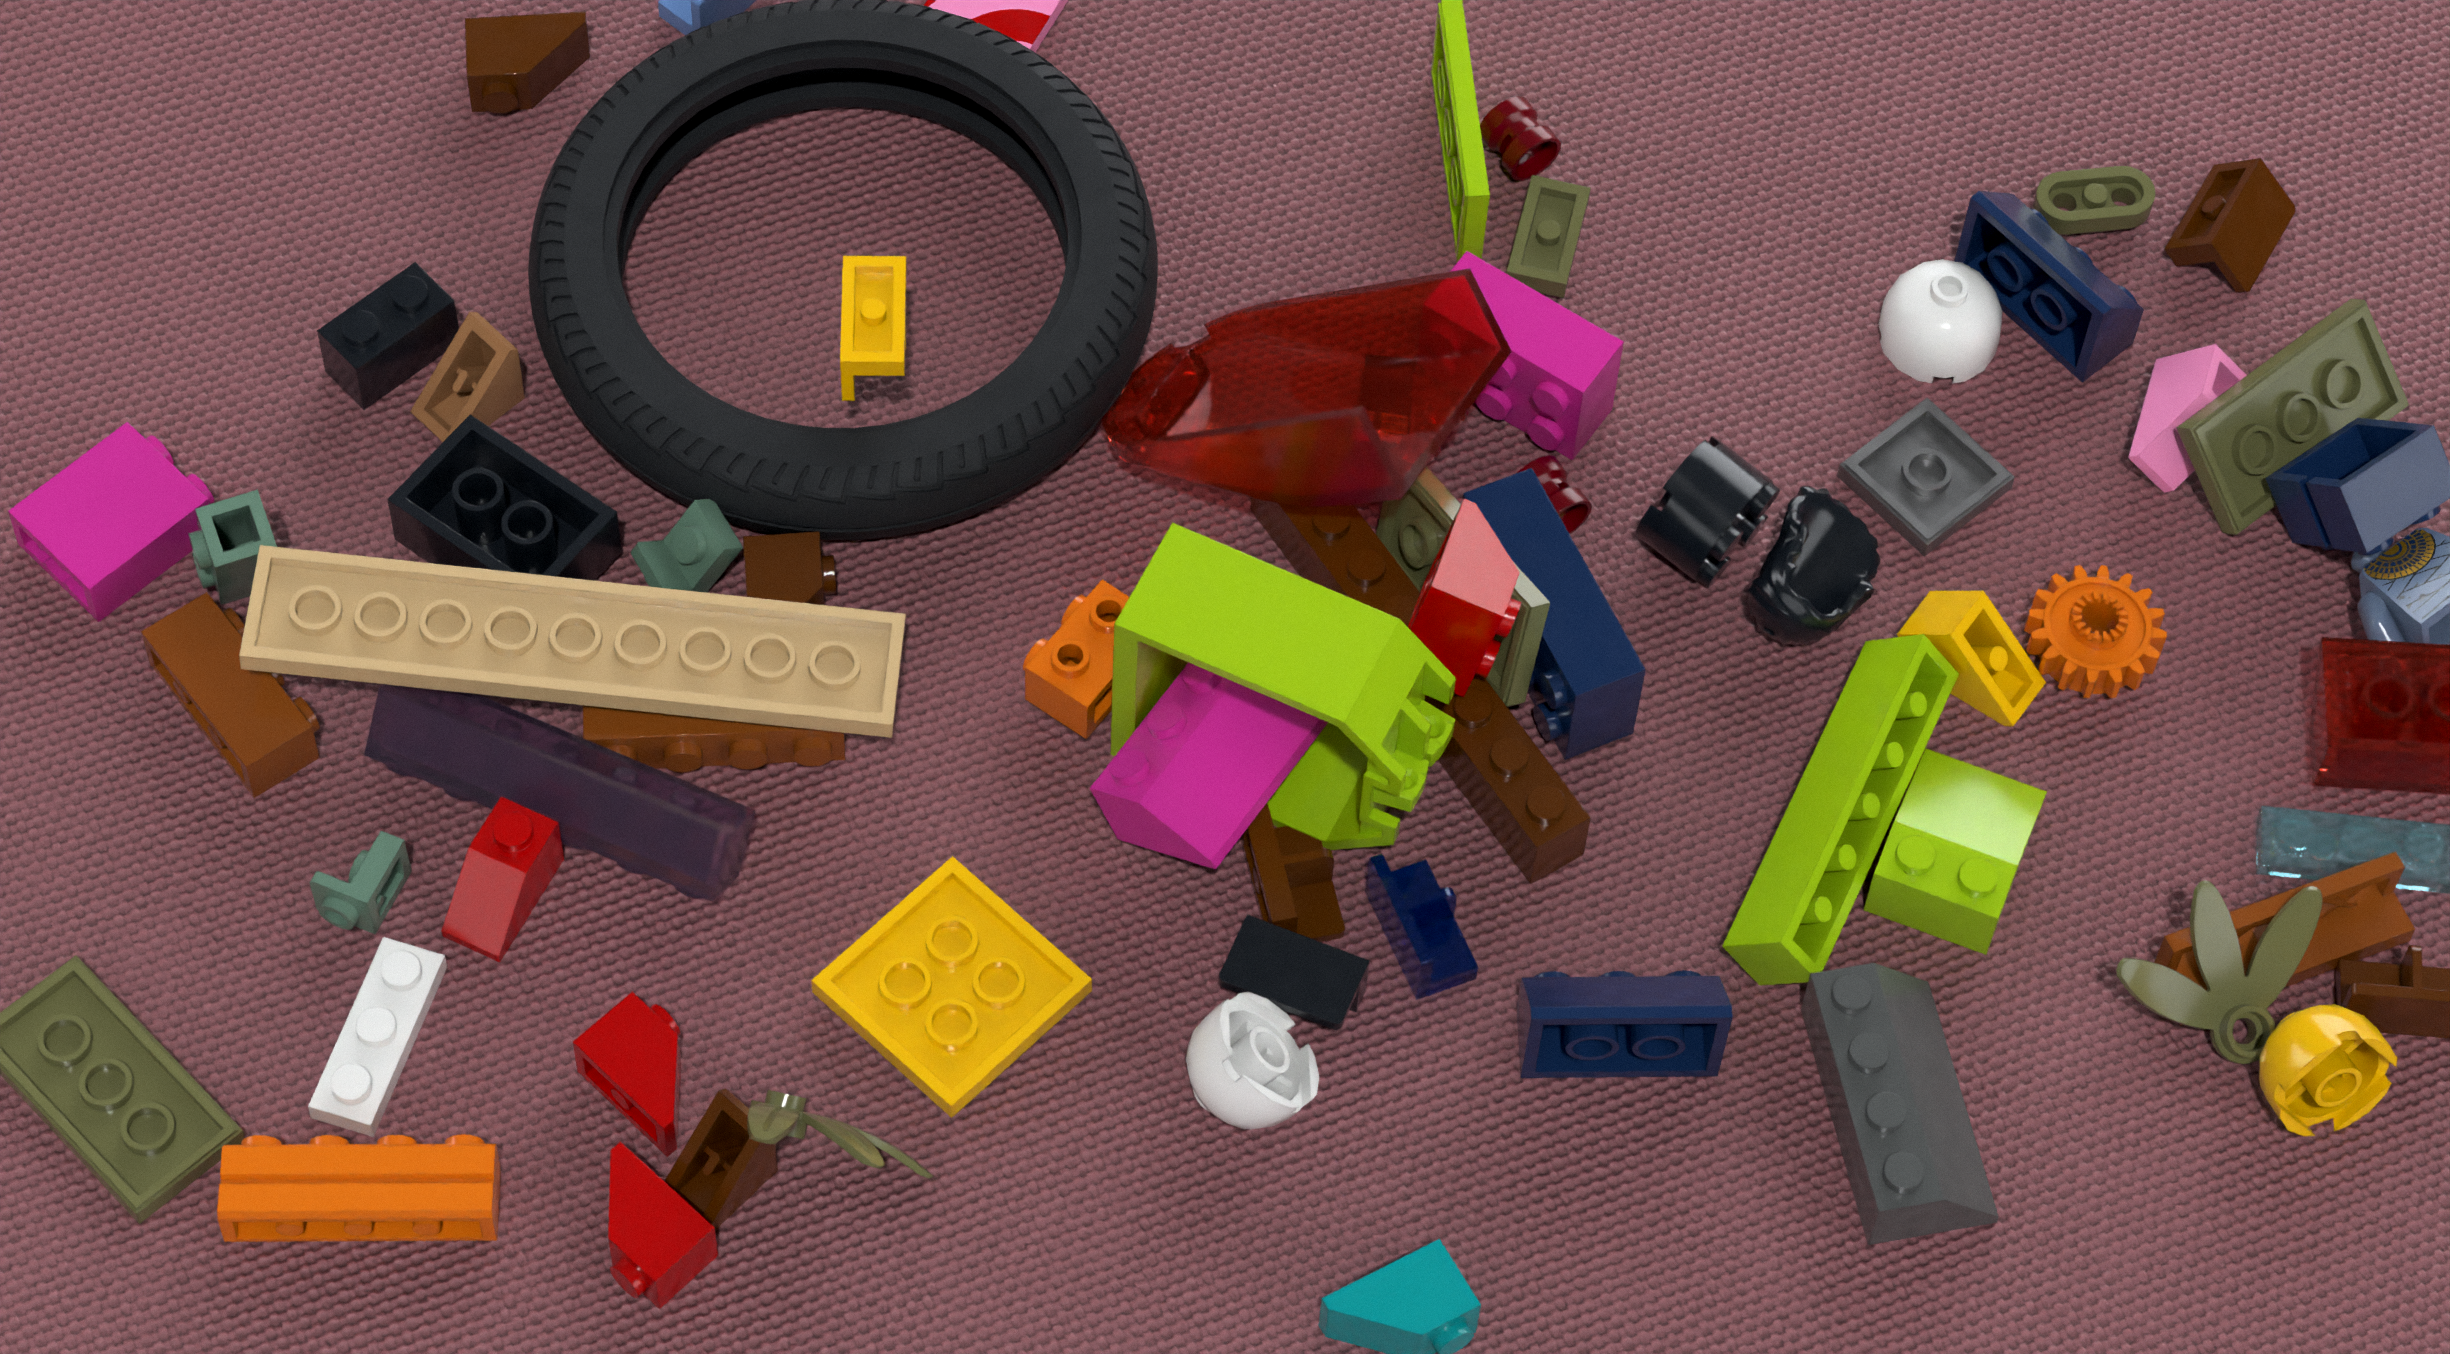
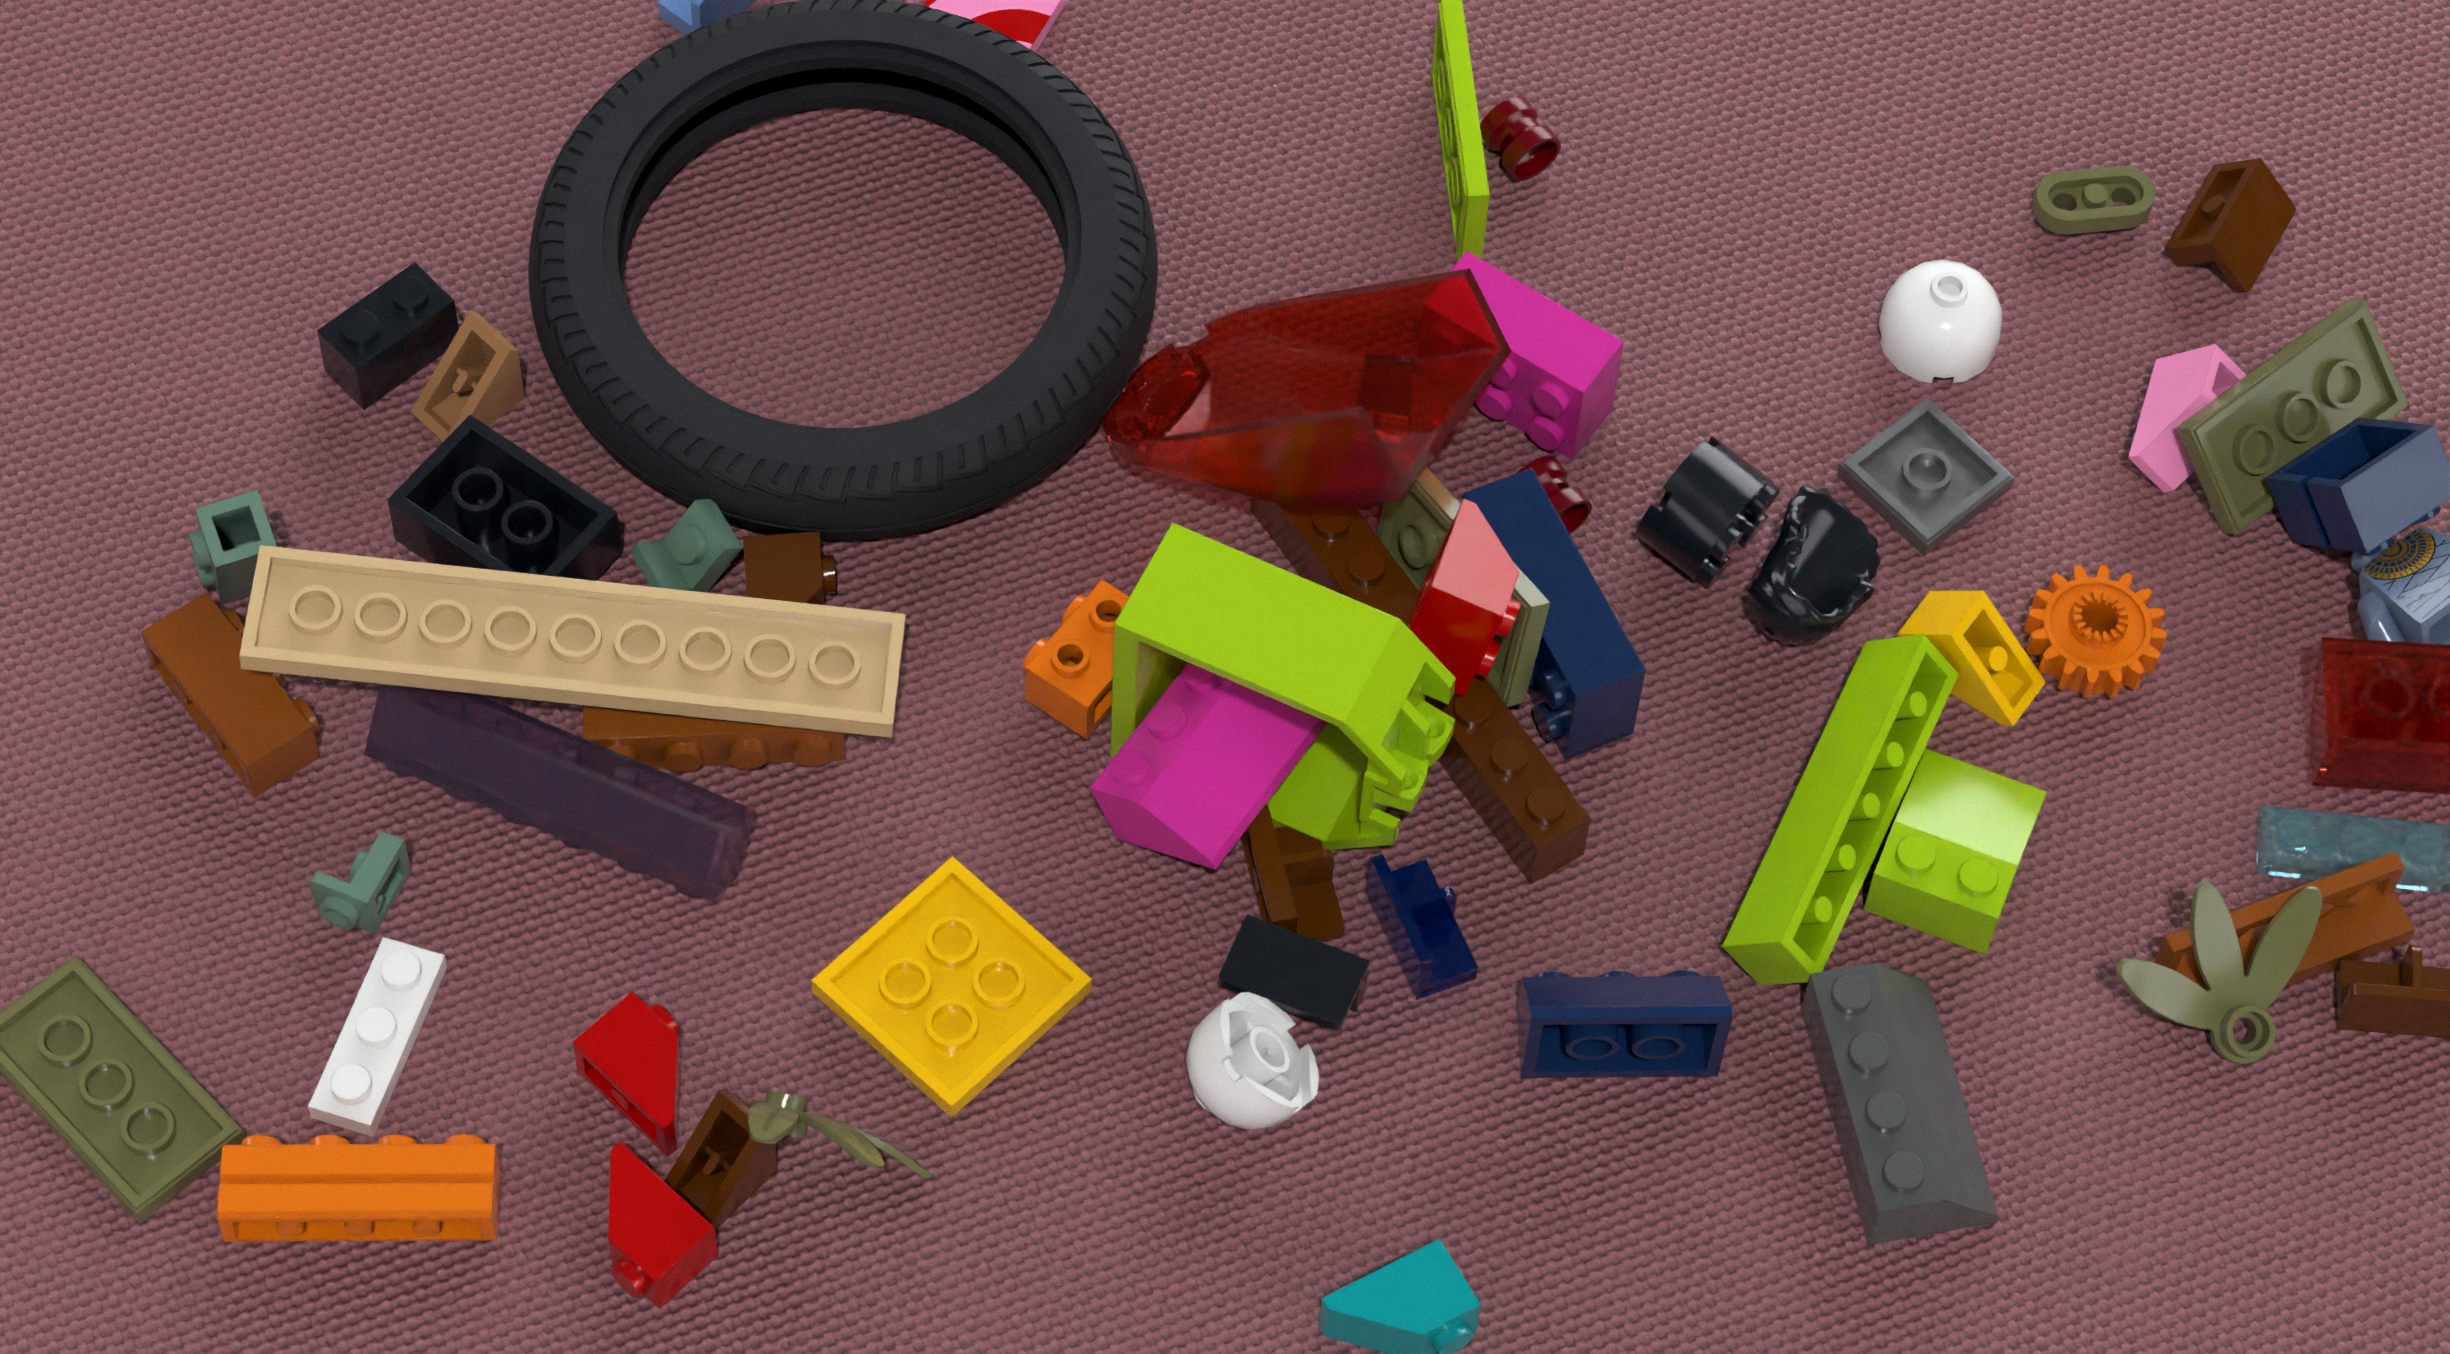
dark pink brick [8,422,215,622] -> none
red slope [441,796,564,963] -> none
reddish brown slope [465,11,590,113] -> none
yellow panel [840,256,907,401] -> none
olive plate [1506,175,1591,298] -> none
dark blue slope [1954,191,2144,383] -> none
yellow cylinder [2259,1004,2397,1137] -> none

